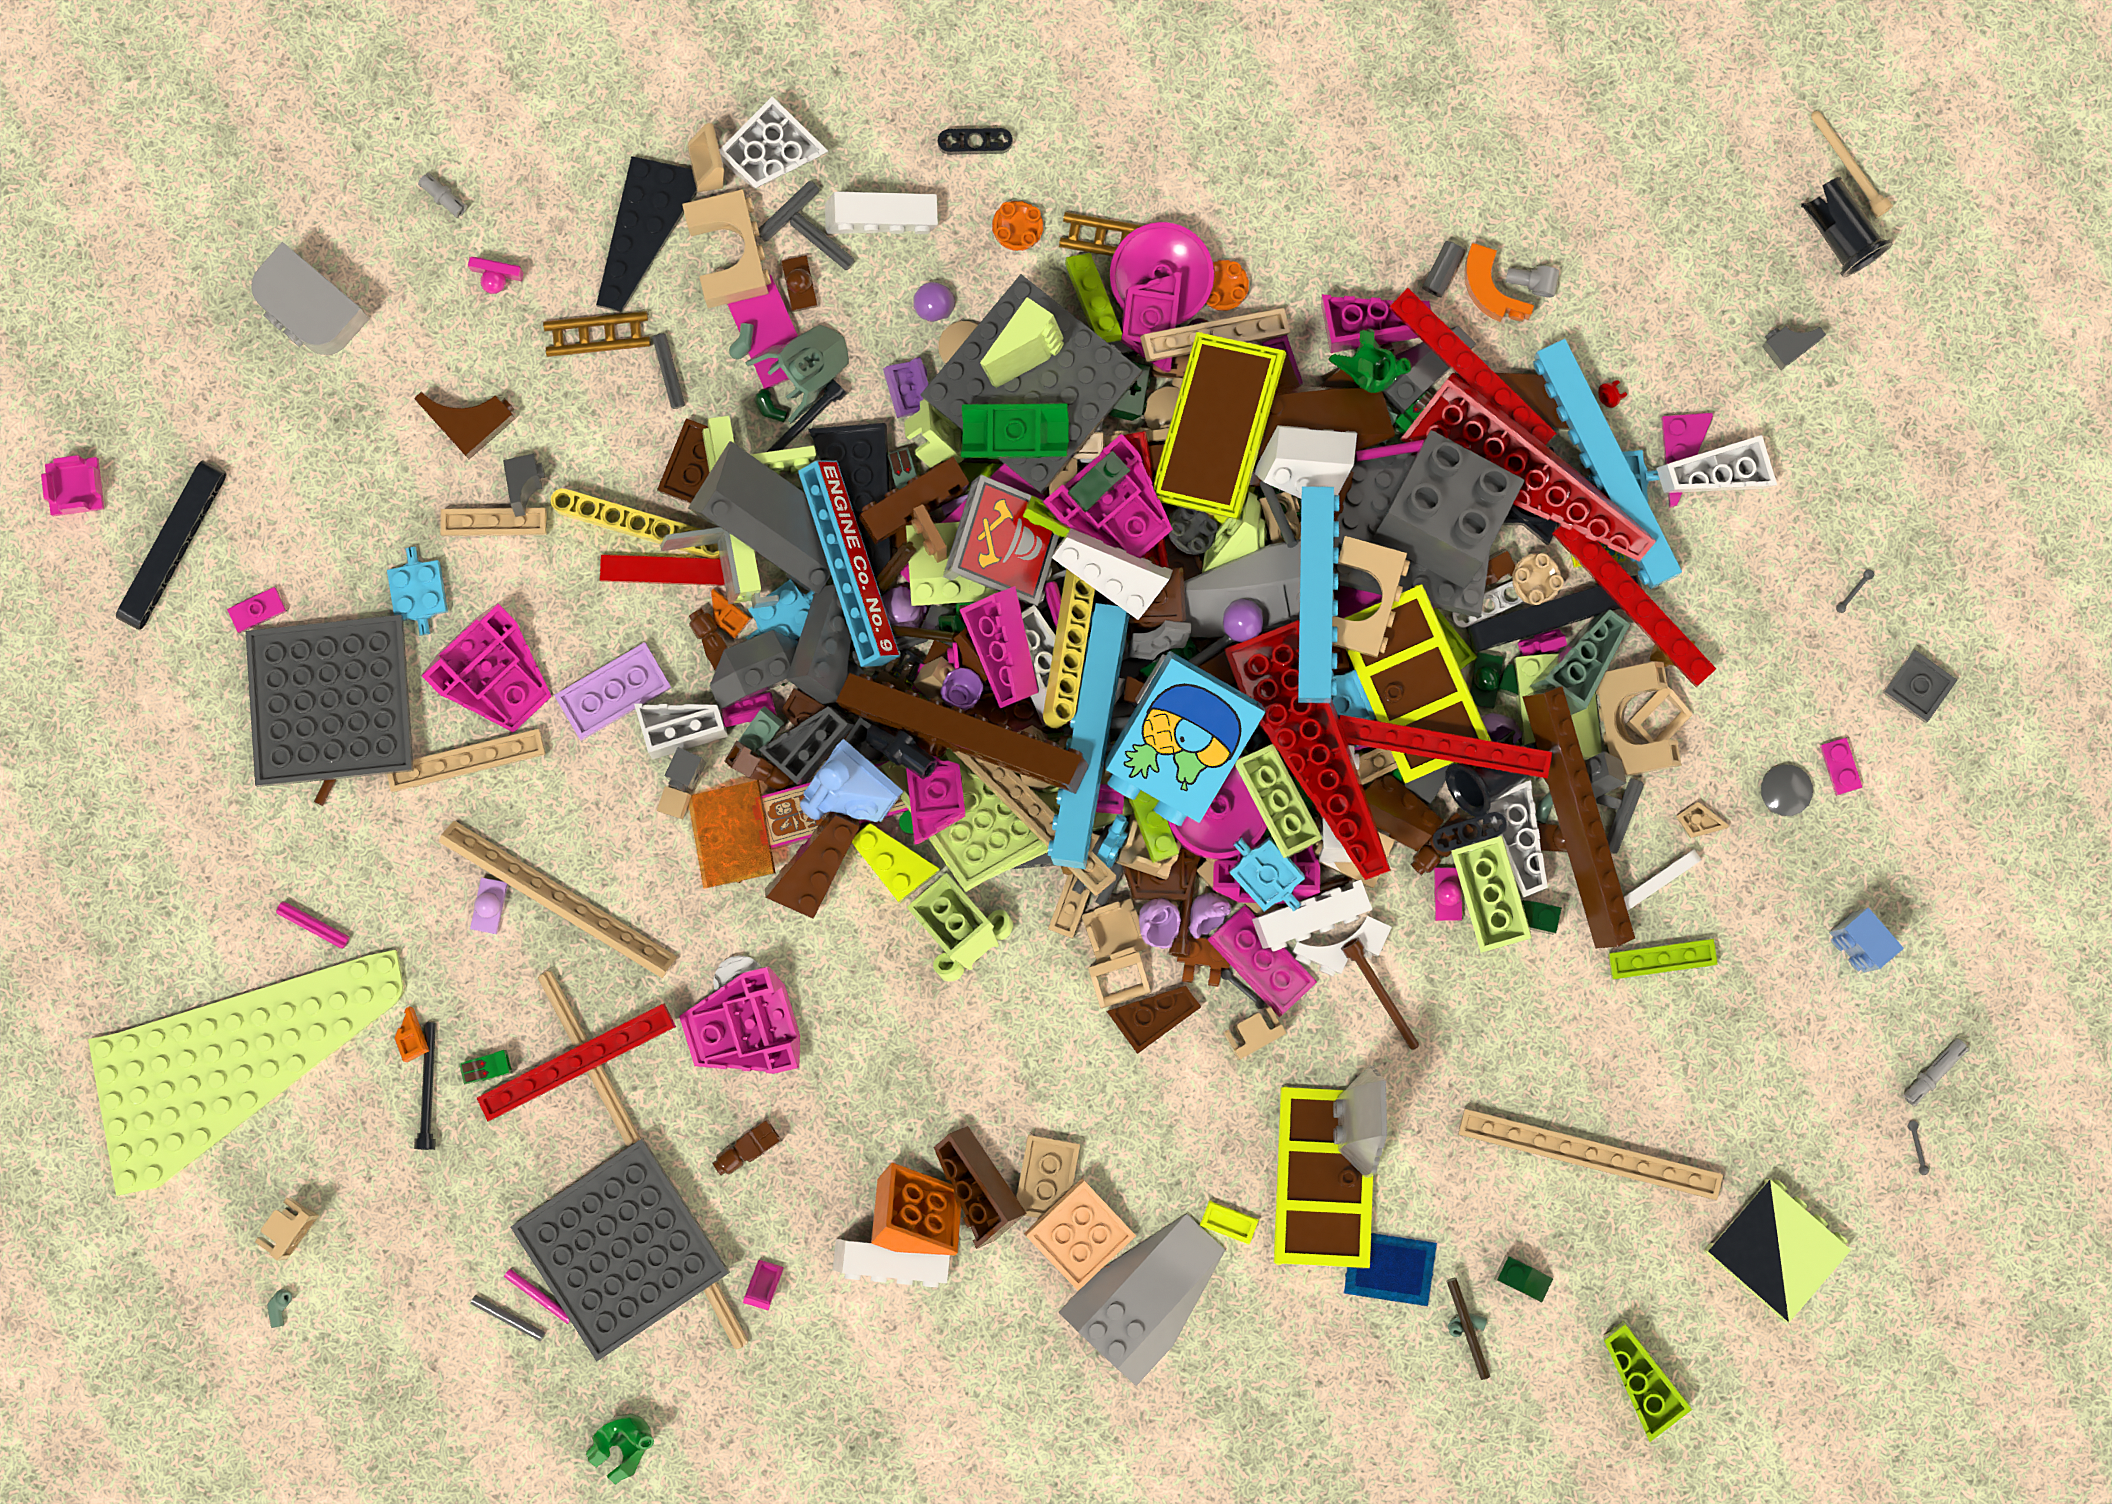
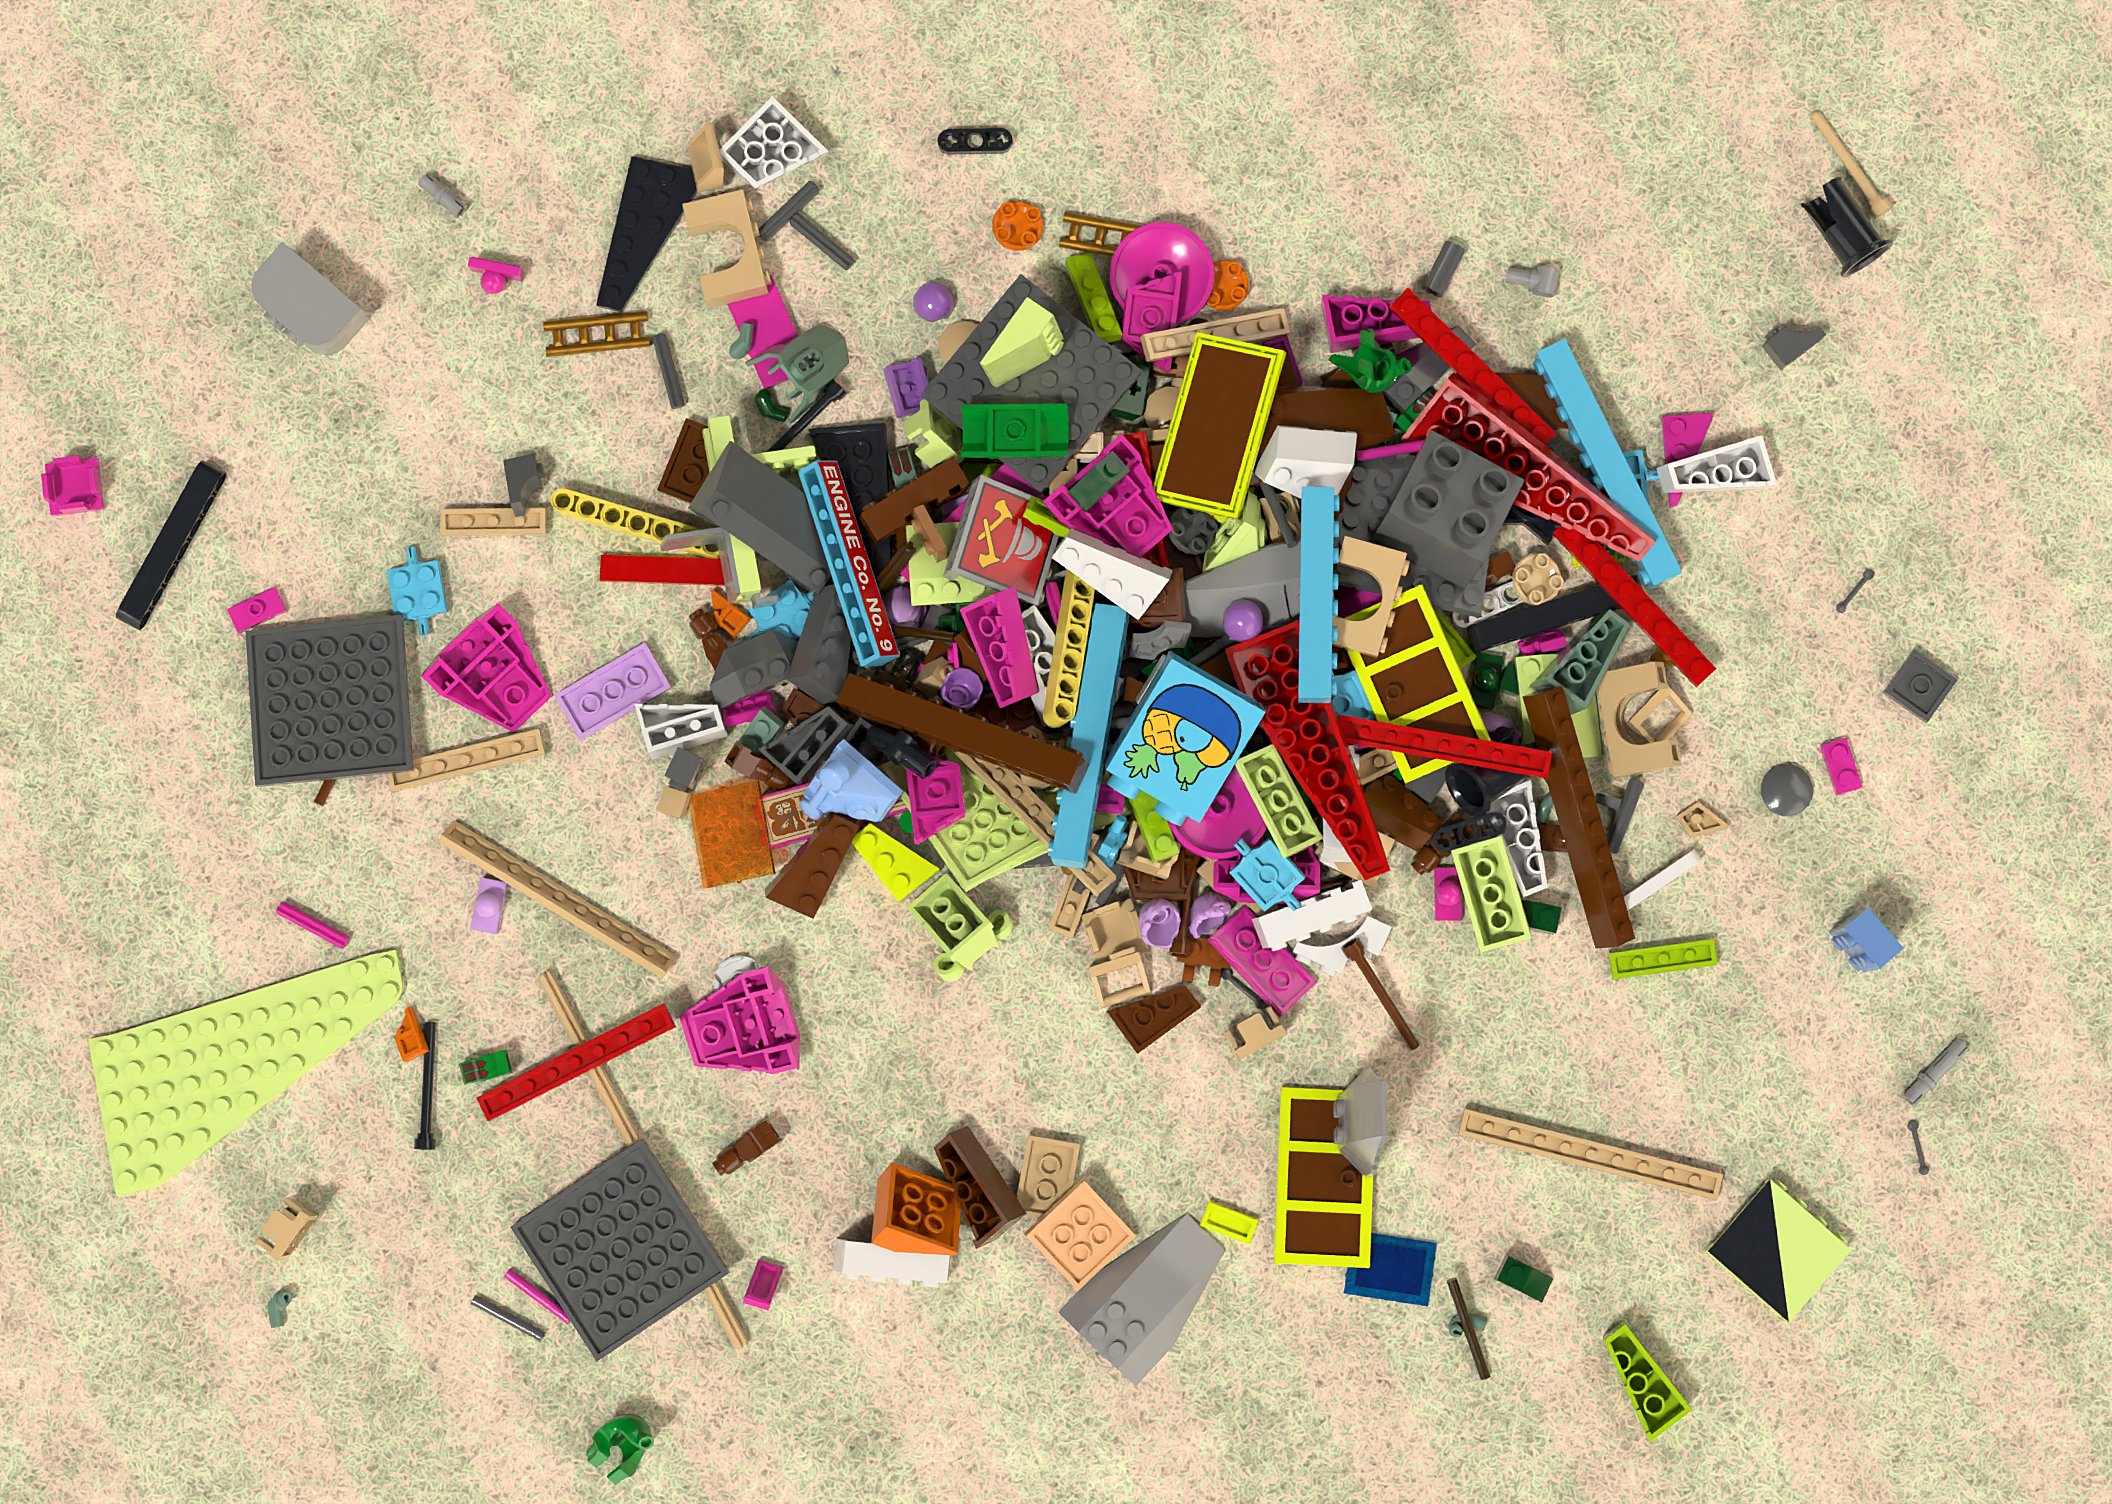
reddish brown arch [414,391,516,460] -> none
reddish brown tile [781,255,818,312] -> none
white wedge [825,192,938,234] -> none
orange arch [1464,243,1534,322] -> none
dark grey arch [1584,751,1627,798] -> none
red plate [1598,380,1627,408] -> none

